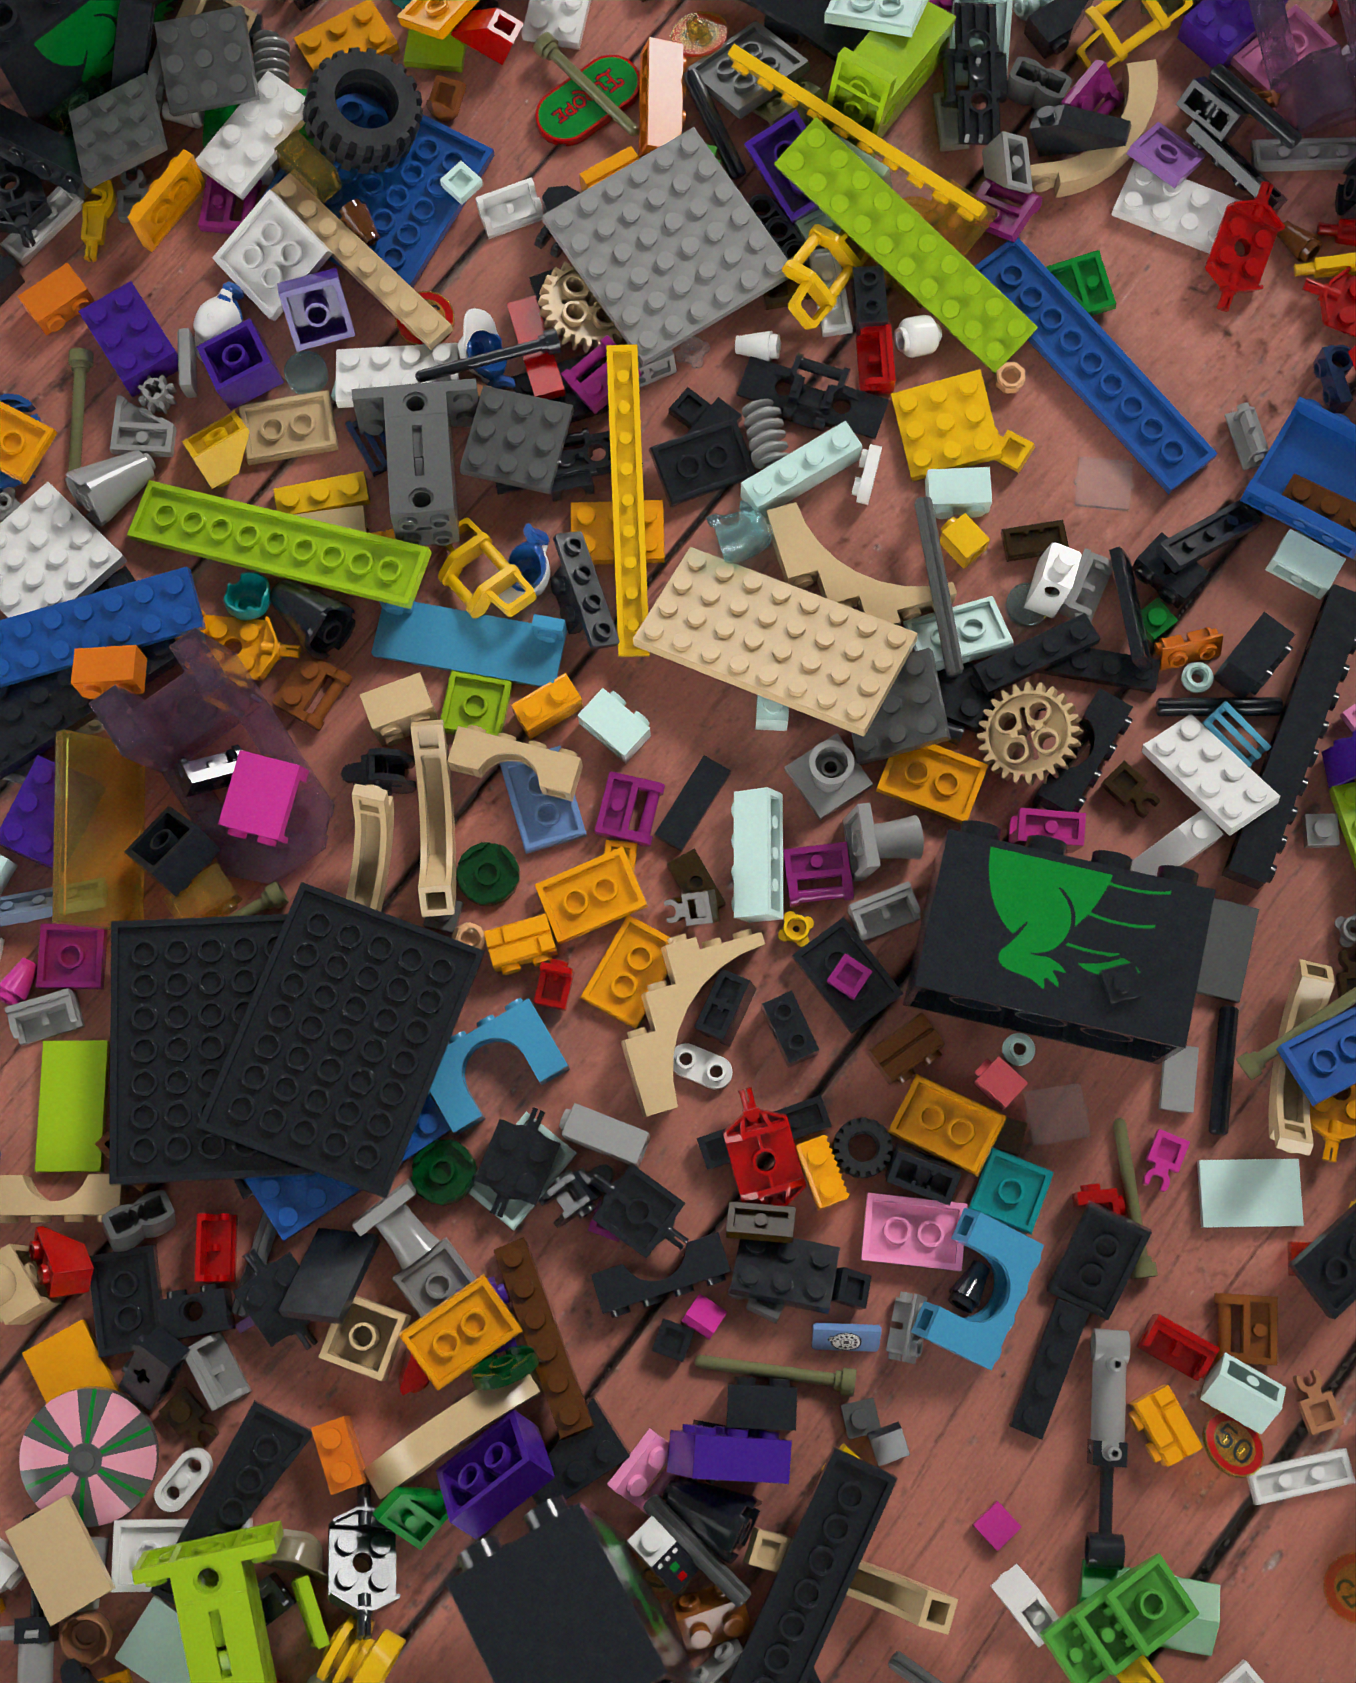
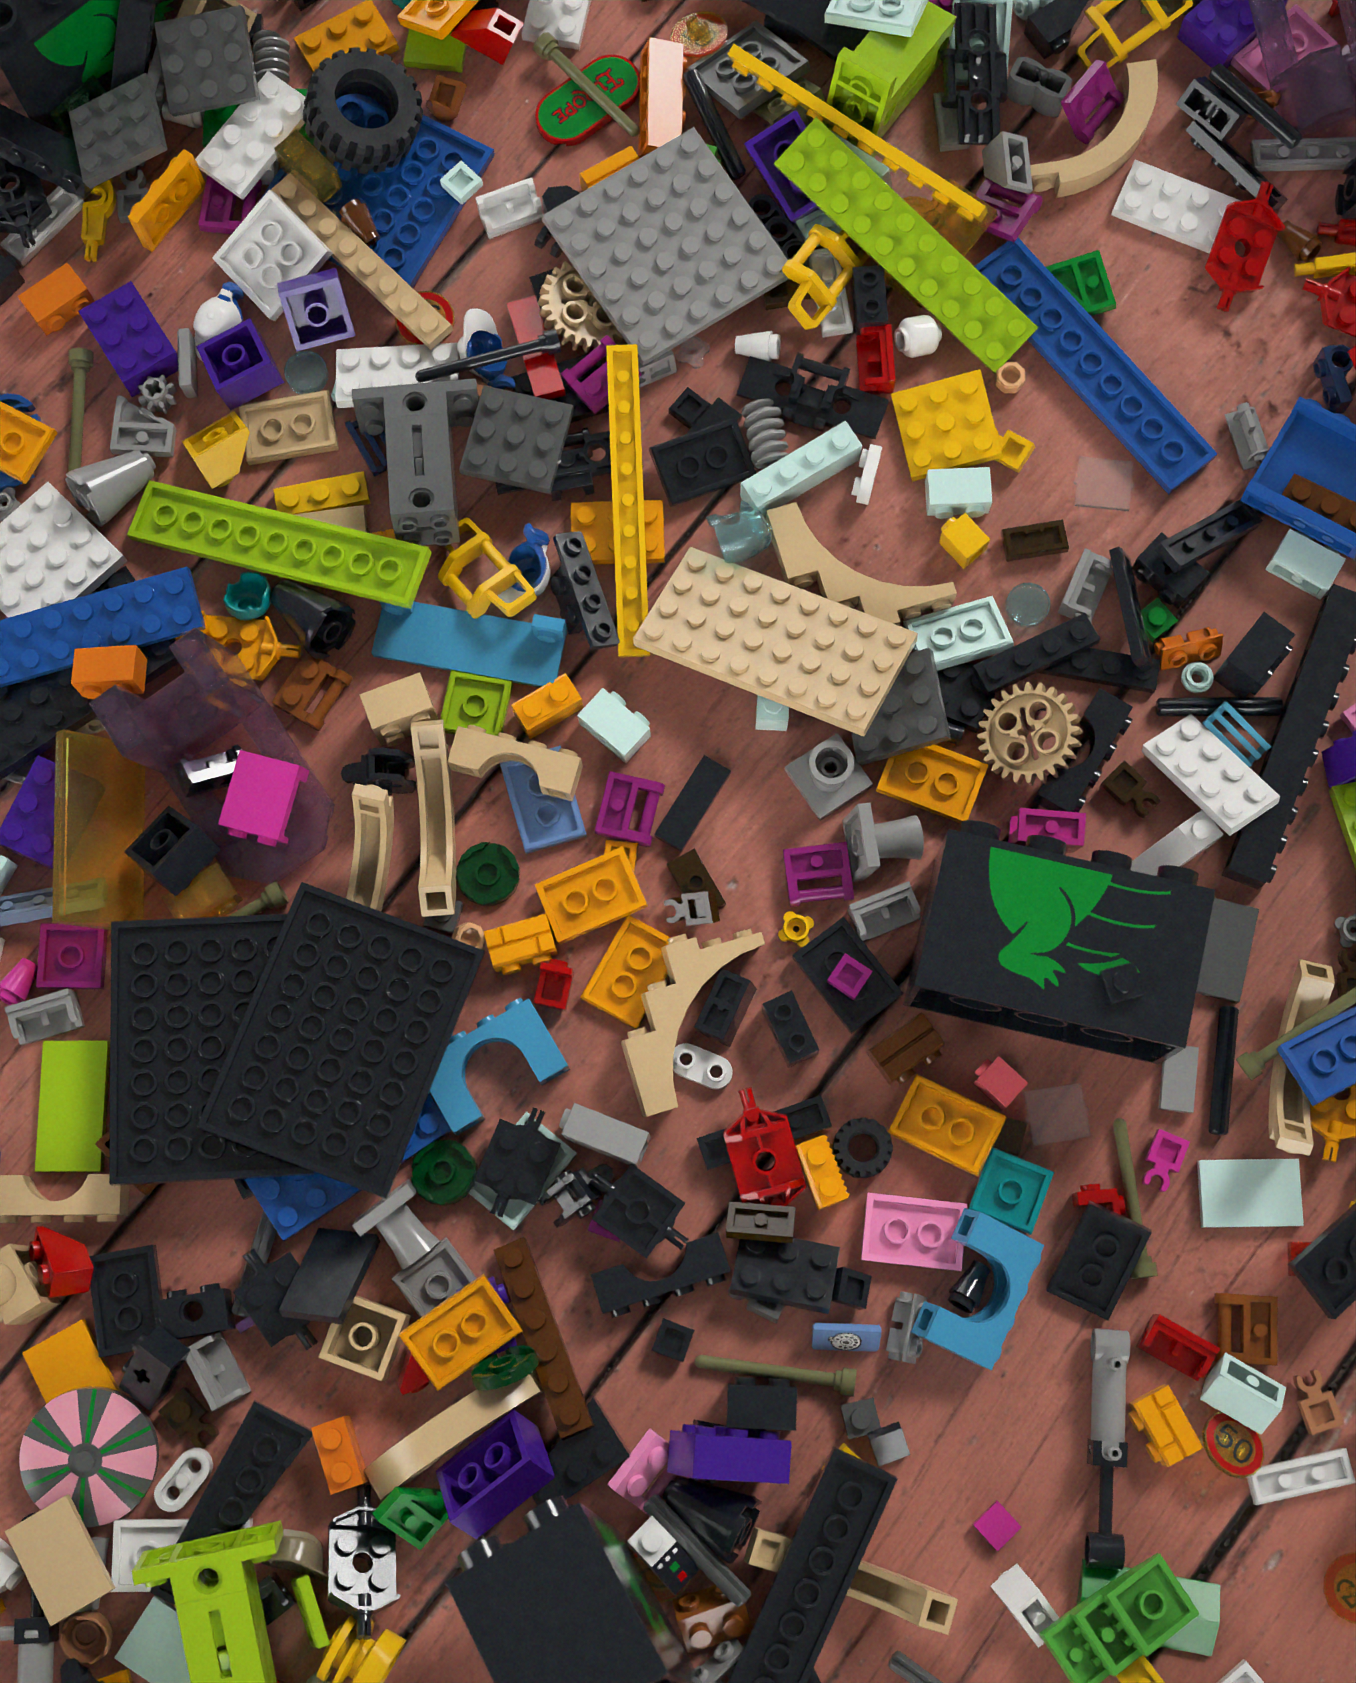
dark grey brick [101,1190,176,1252] -> none
red hinge [195,1213,238,1282] -> none
dark pink tile [682,1293,727,1340] -> none
light aqua brick [731,787,783,923] -> none
black brick [885,1143,962,1206] -> none
dark grey axle [915,497,964,676] -> none
light aqua plate [1002,1033,1035,1066] -> none
black plate [1009,1299,1089,1440] -> none
white torso [1024,543,1082,618] -> none
black slope [1029,104,1132,157] -> none
medium lavender tile [1127,122,1206,188] -> none
light grey plate [1302,813,1340,848] -> none

